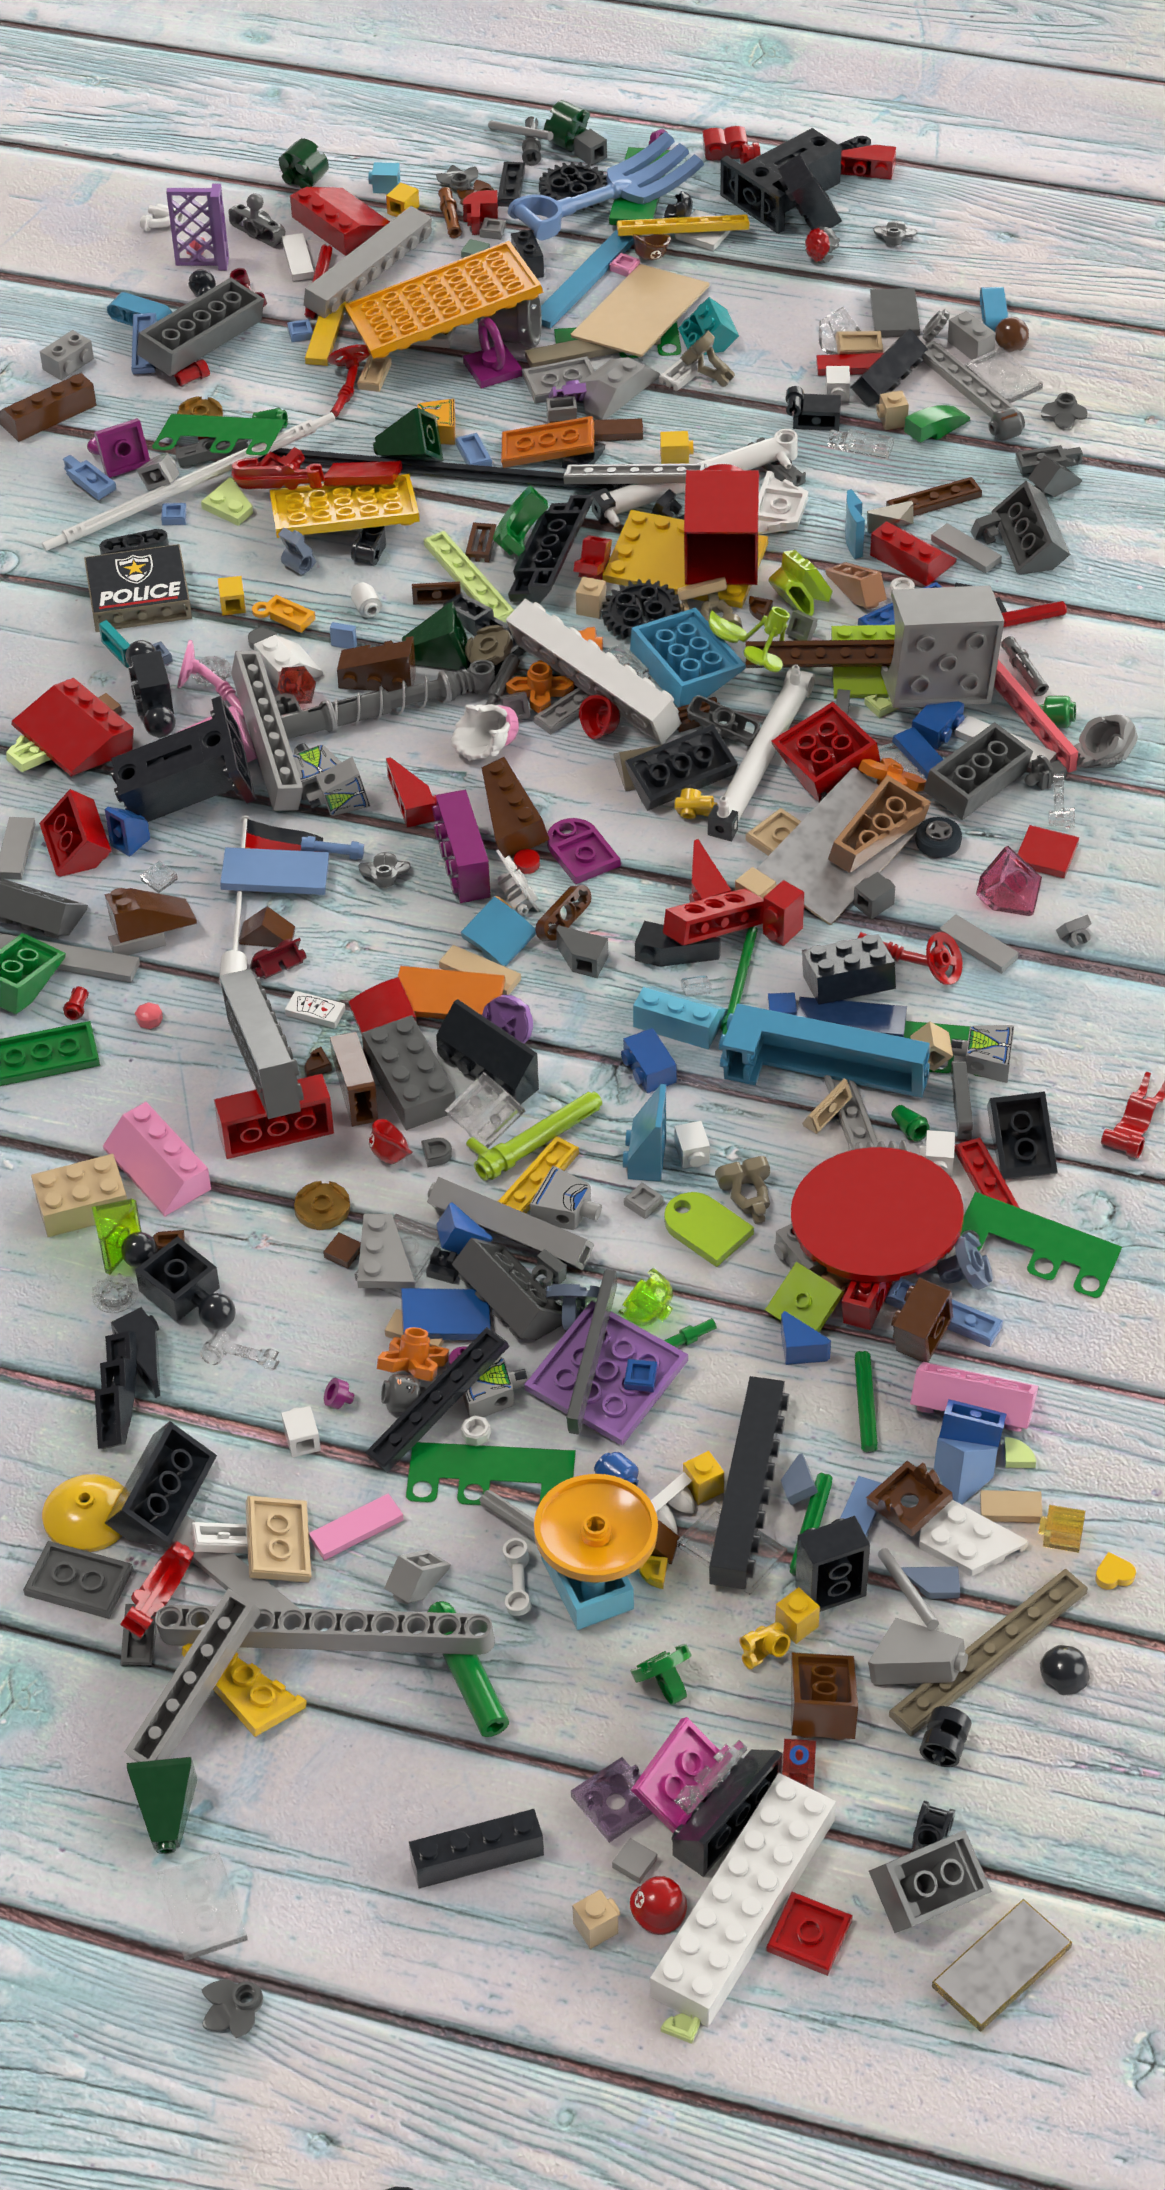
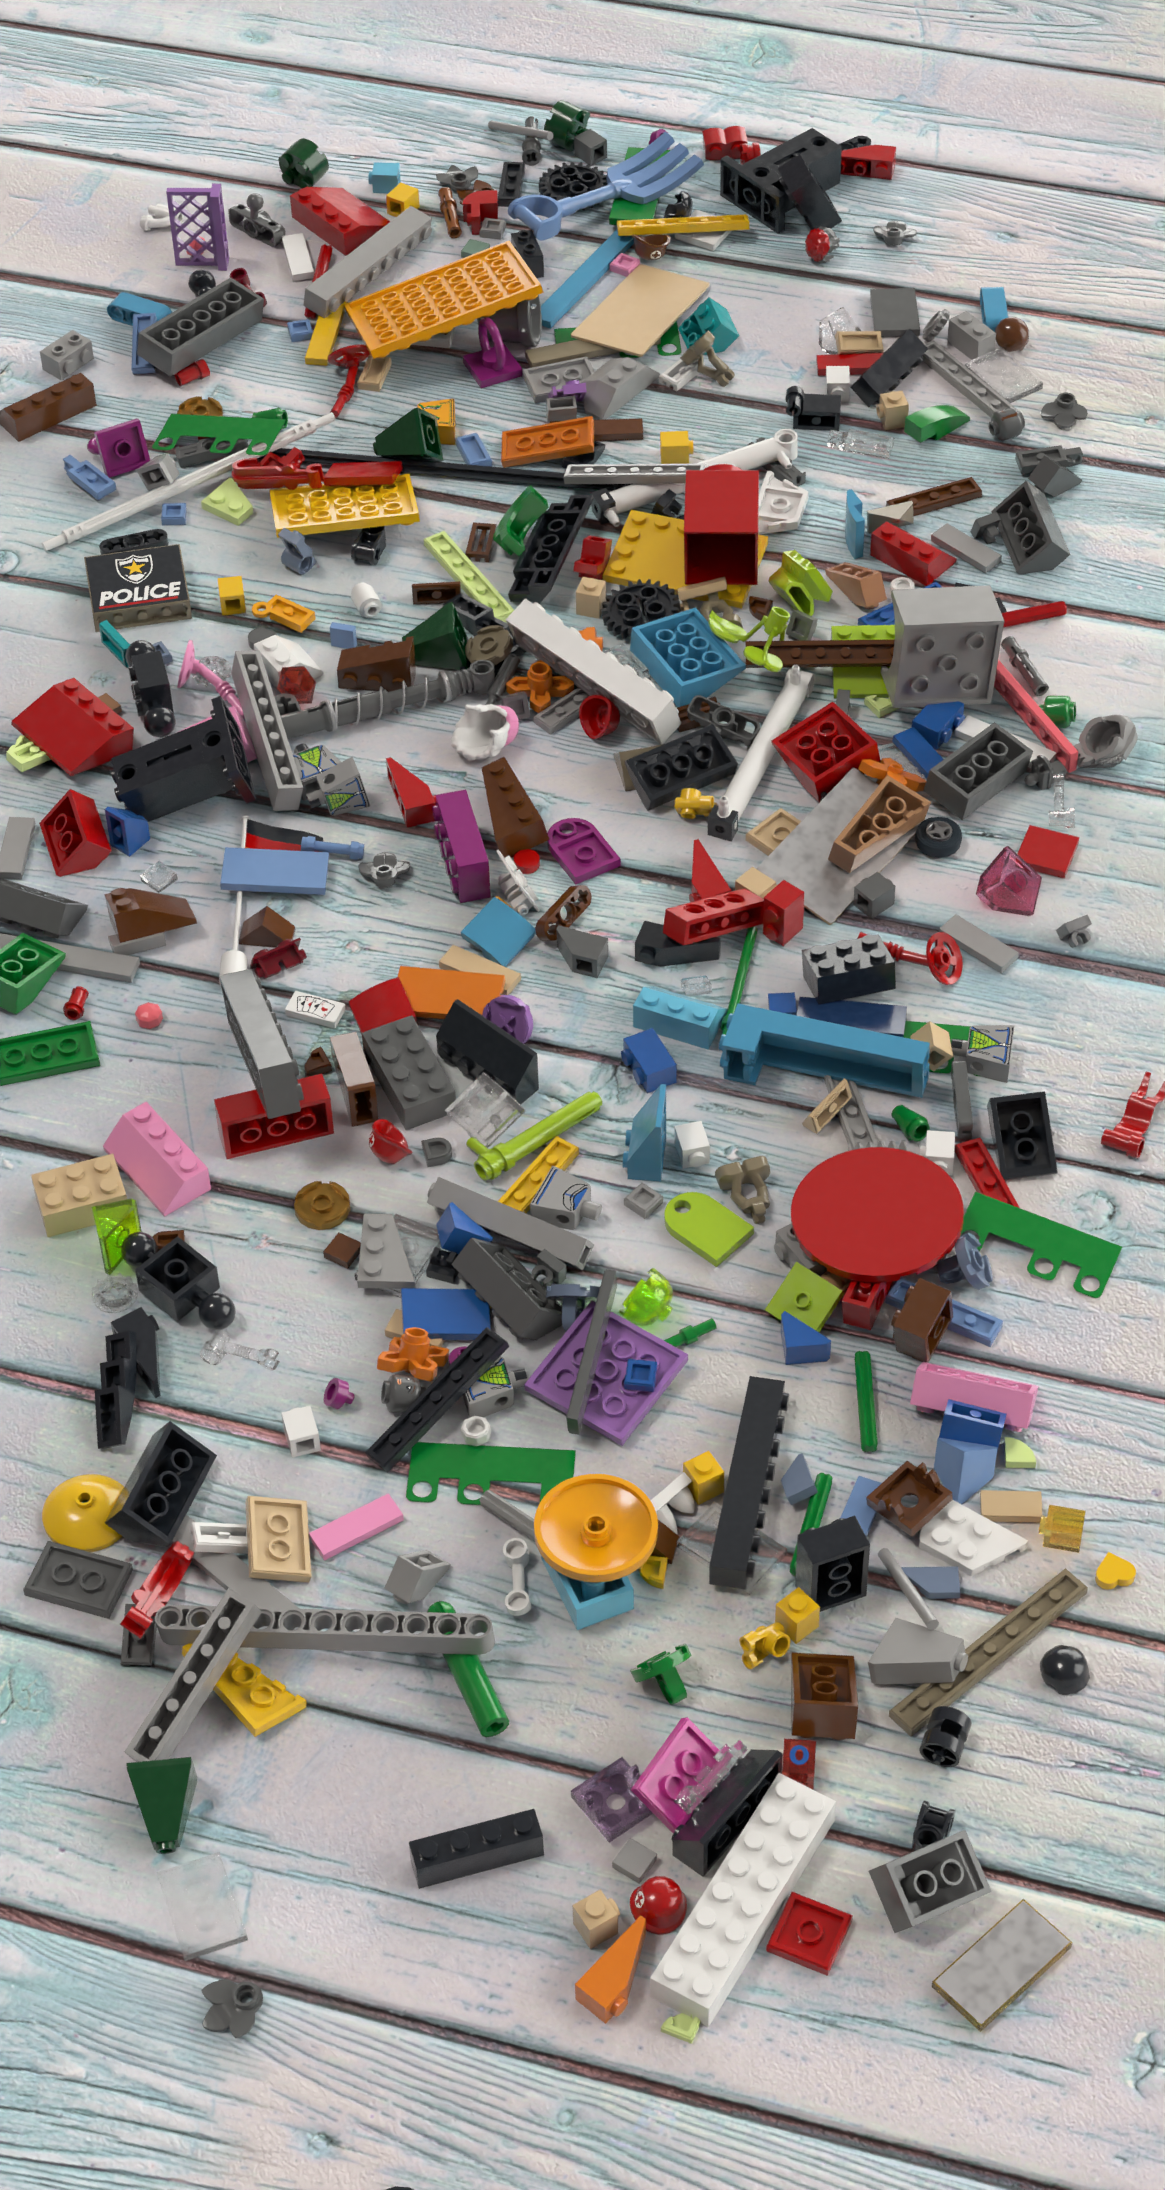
blue head [594,1452,639,1486] -> none
none -> orange slope [575,1915,646,2024]

